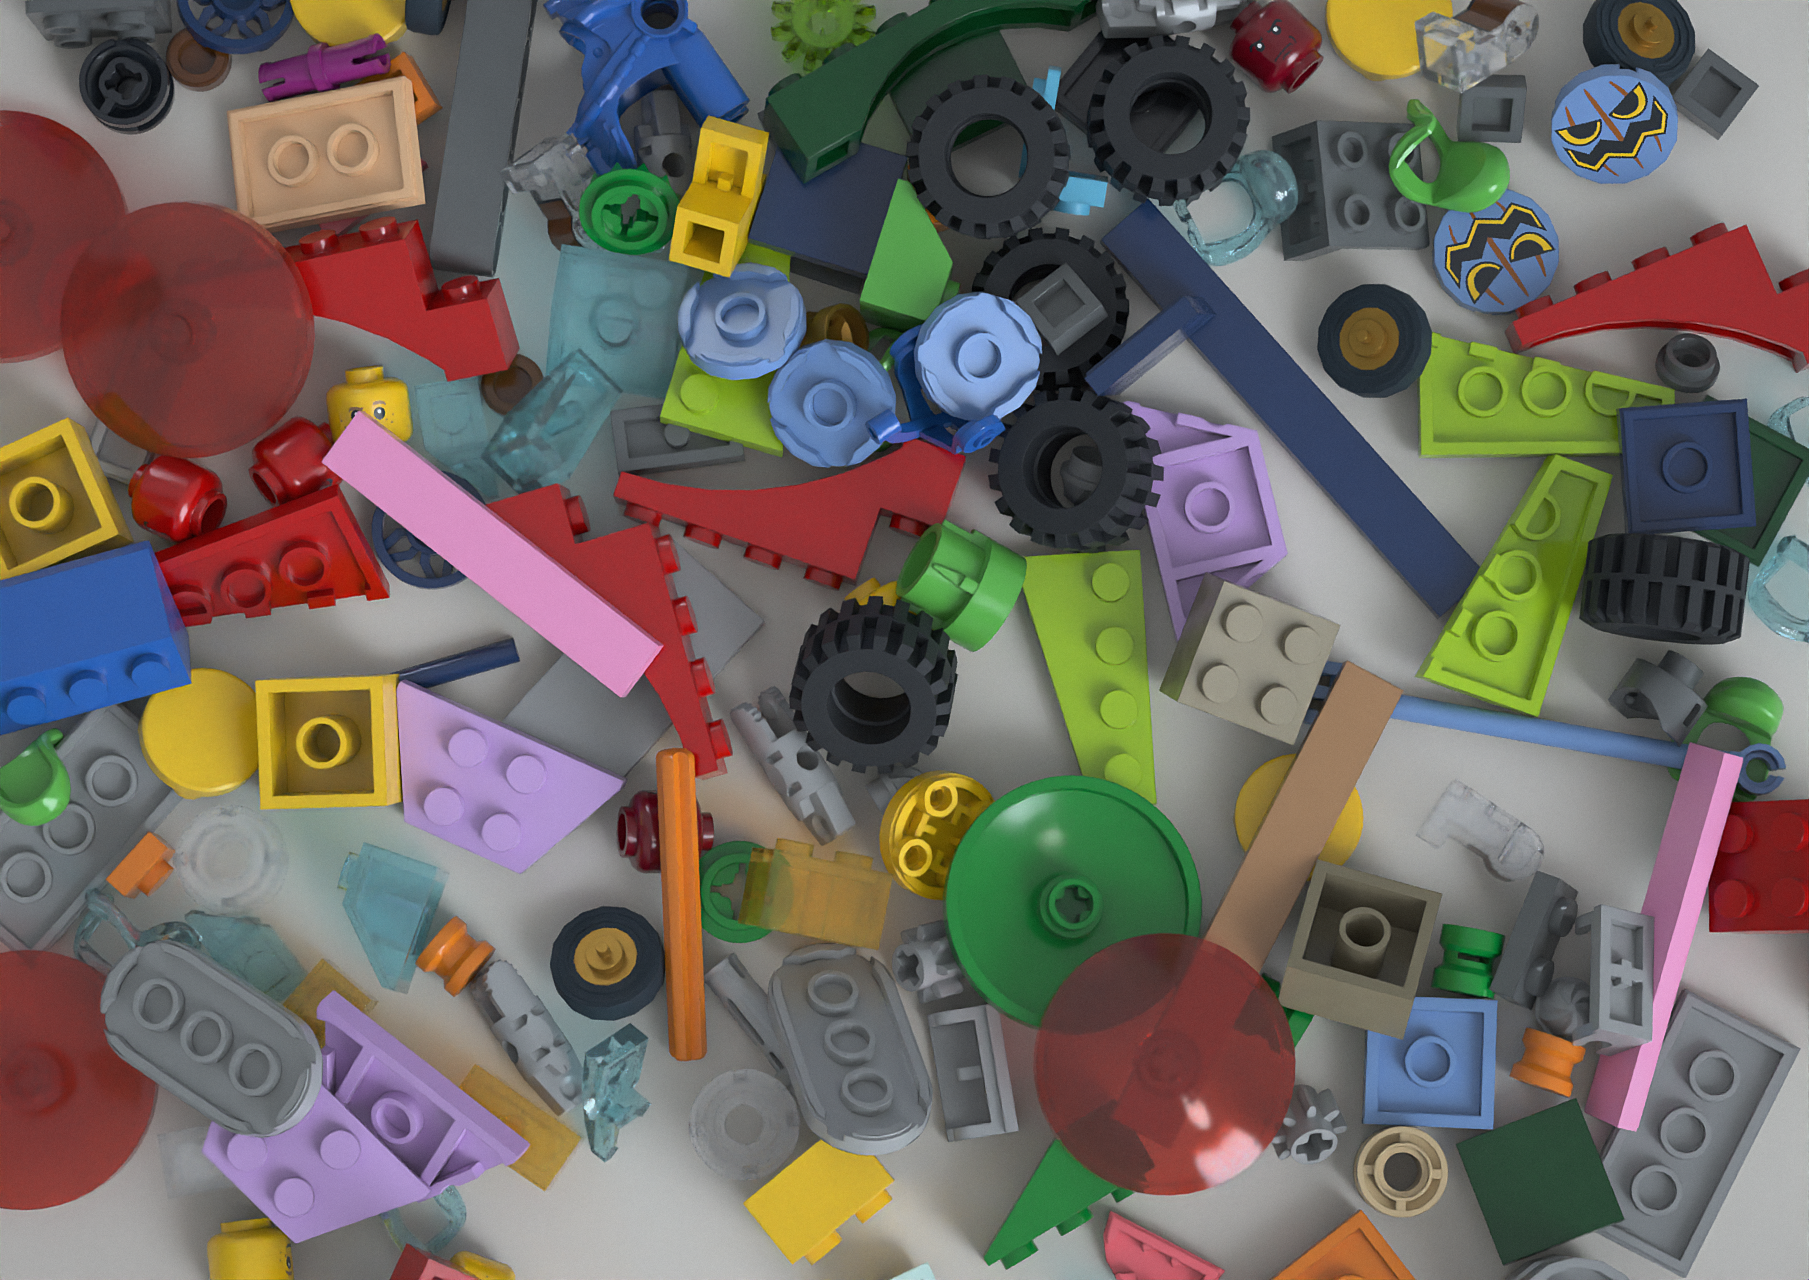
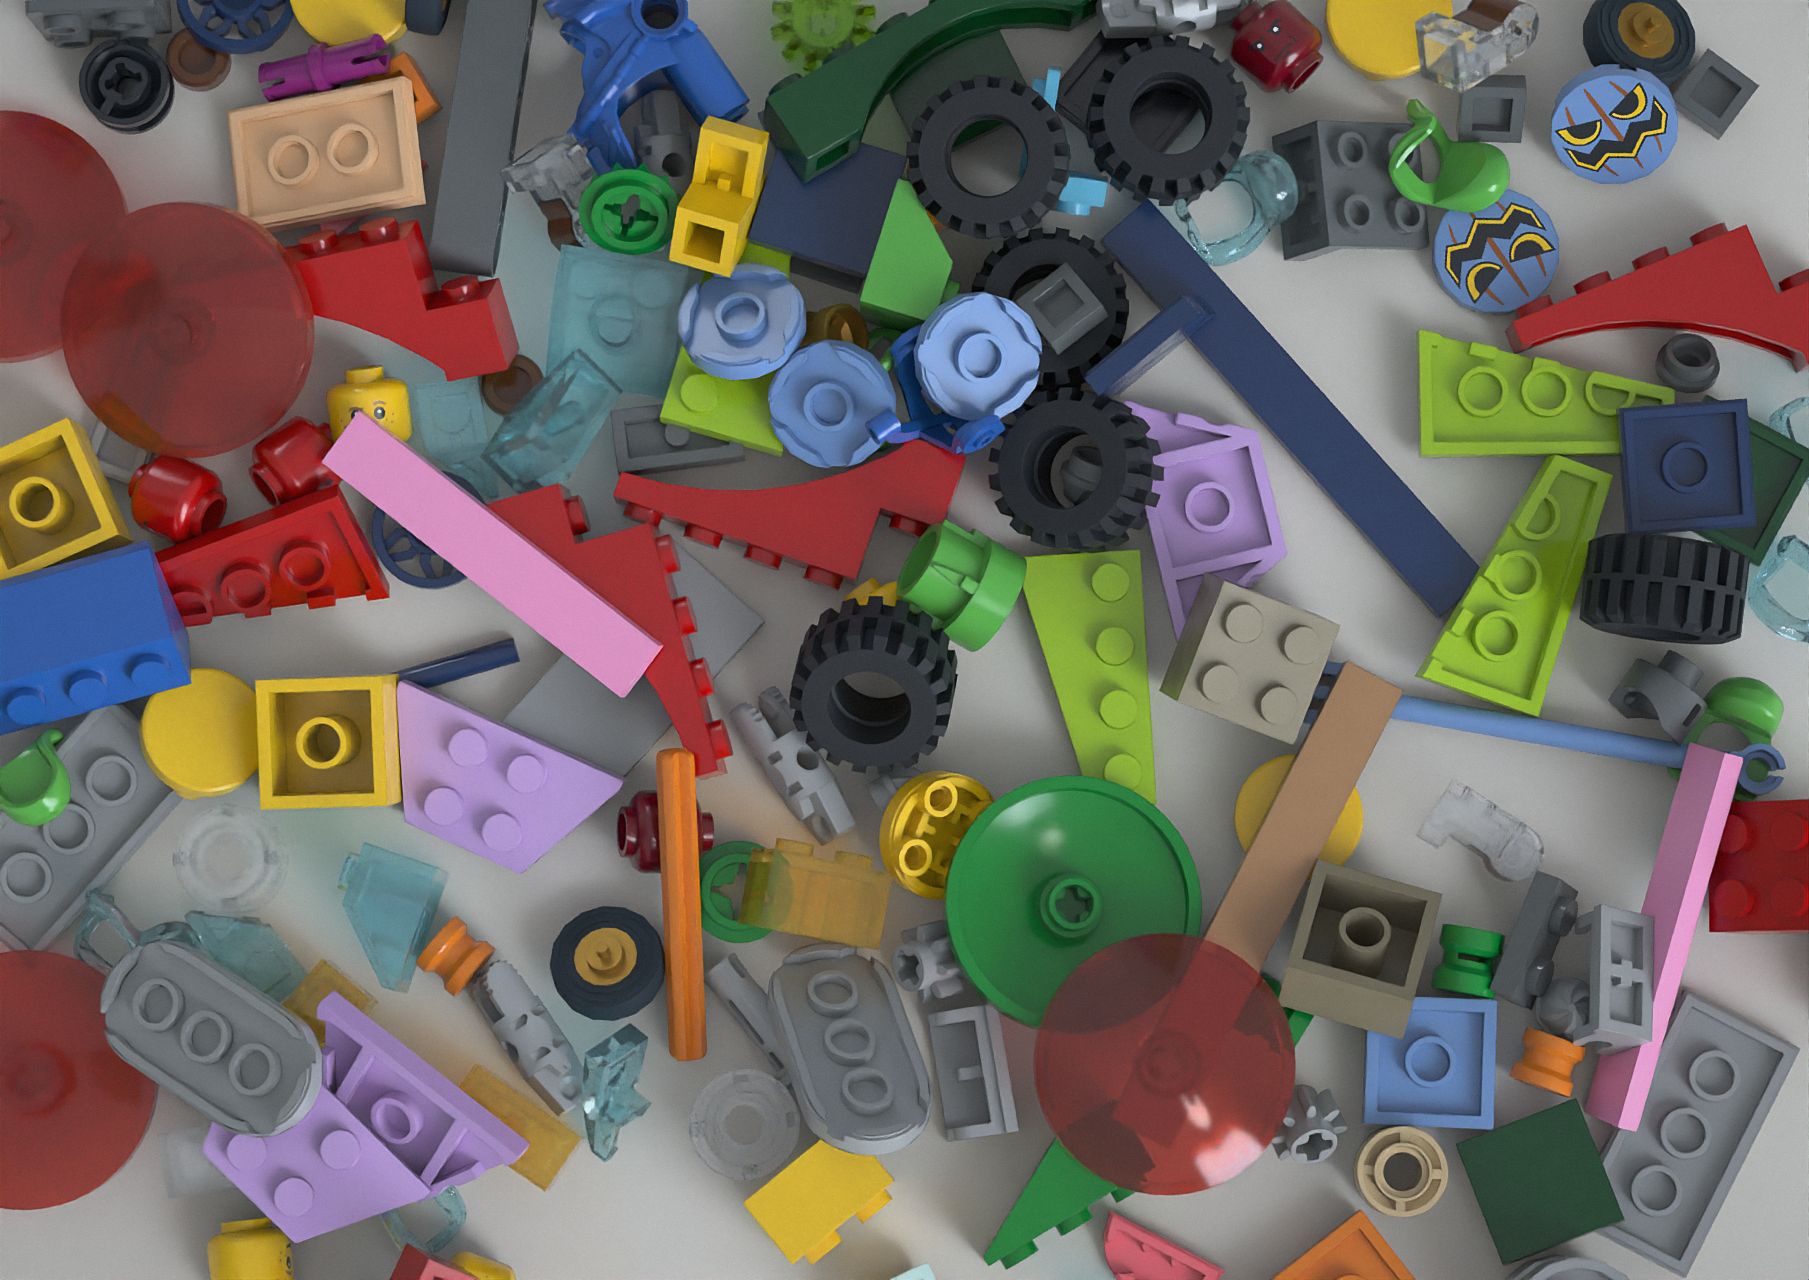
orange plate [105,831,177,899] -> none
black wheel [1317,284,1432,398] -> none

